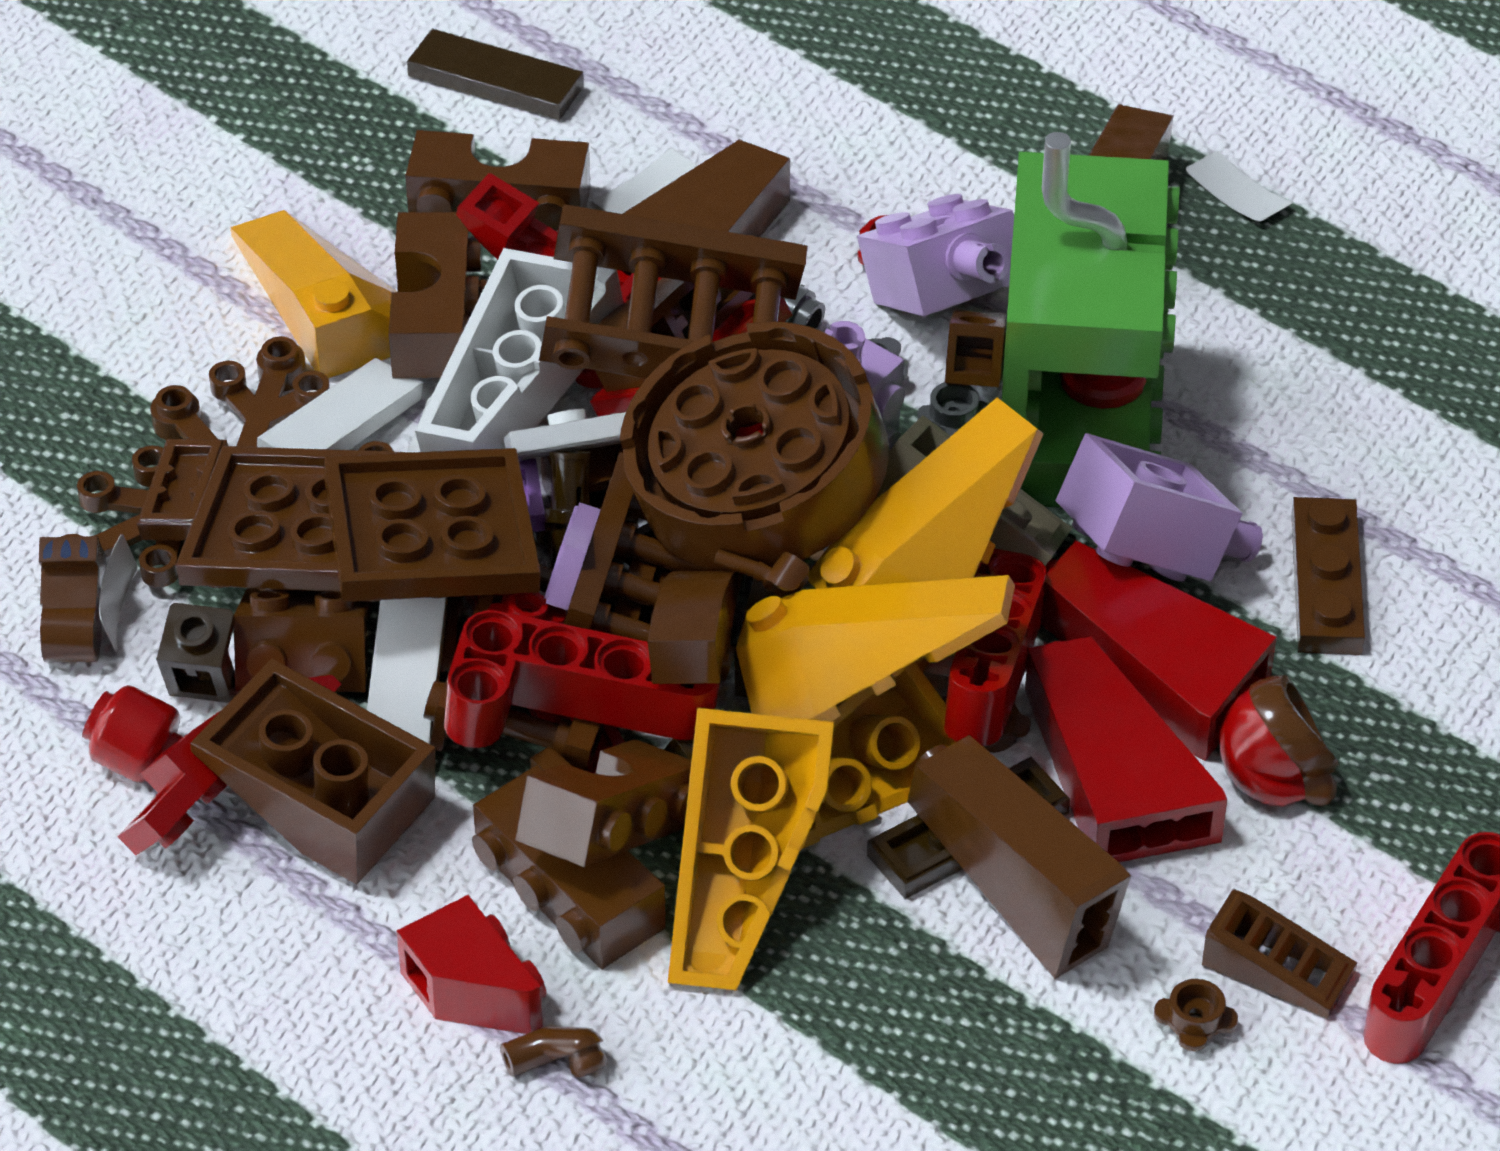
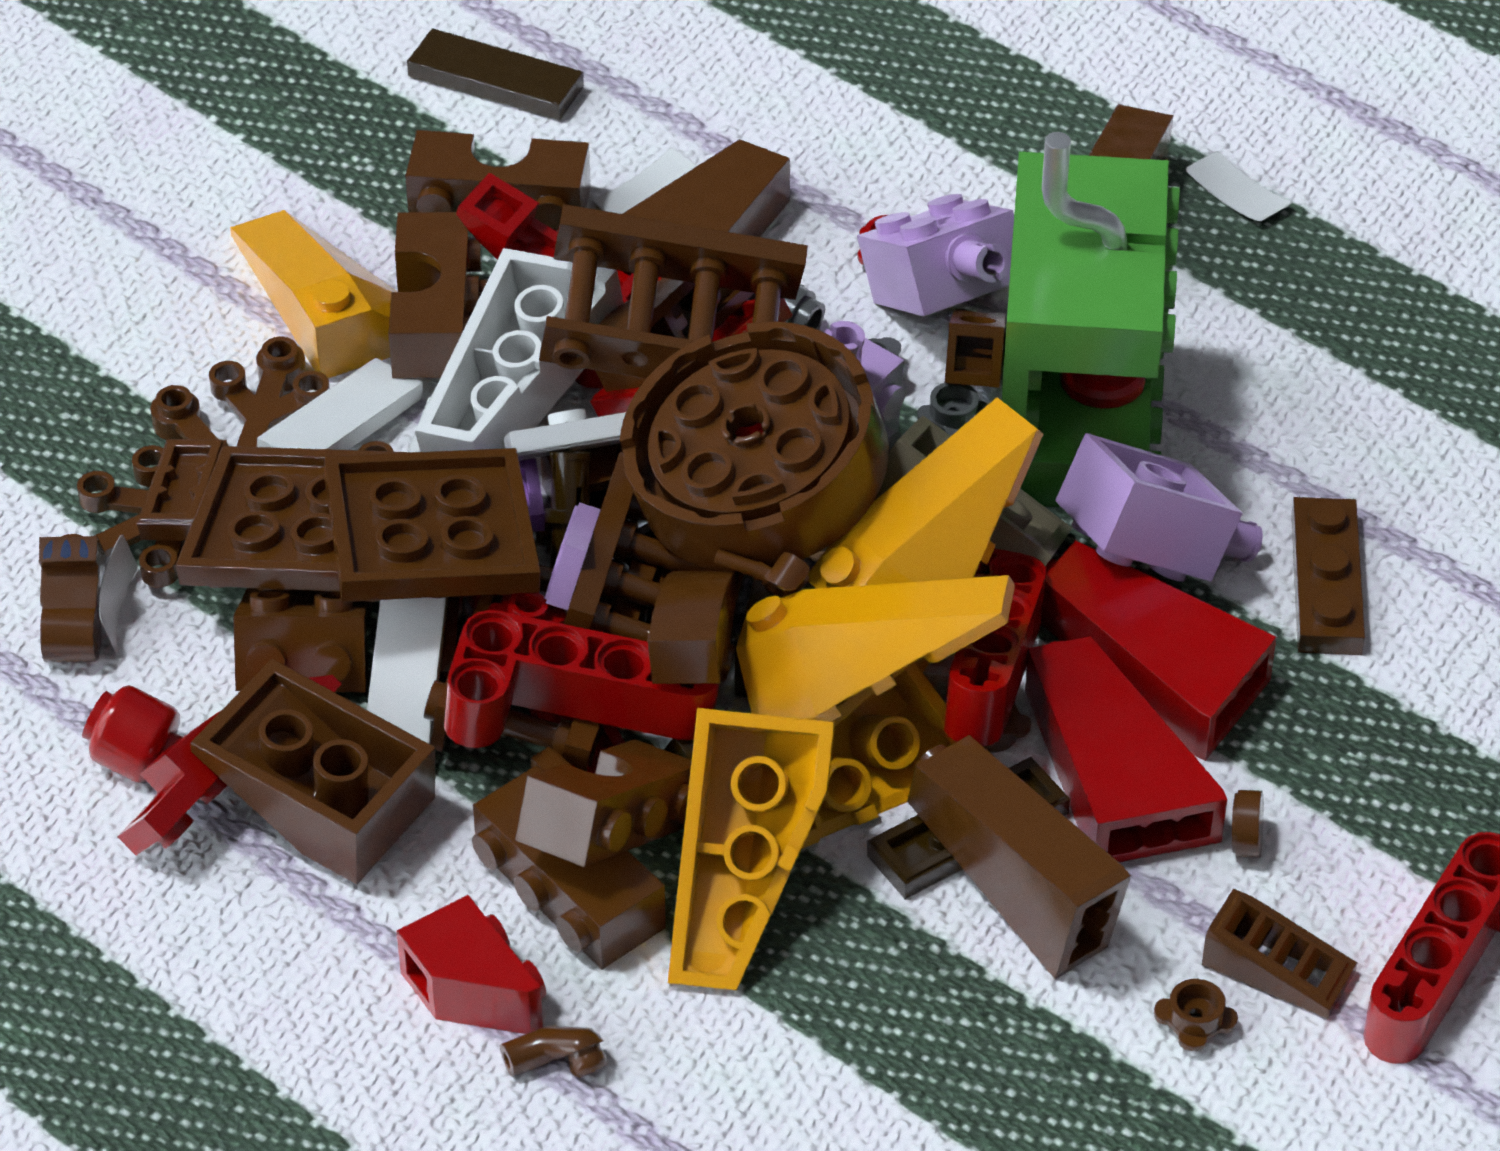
dark brown bracket [156,603,235,703] -> none
piece [1220,675,1340,807] -> none
none -> reddish brown tile [1232,790,1264,858]

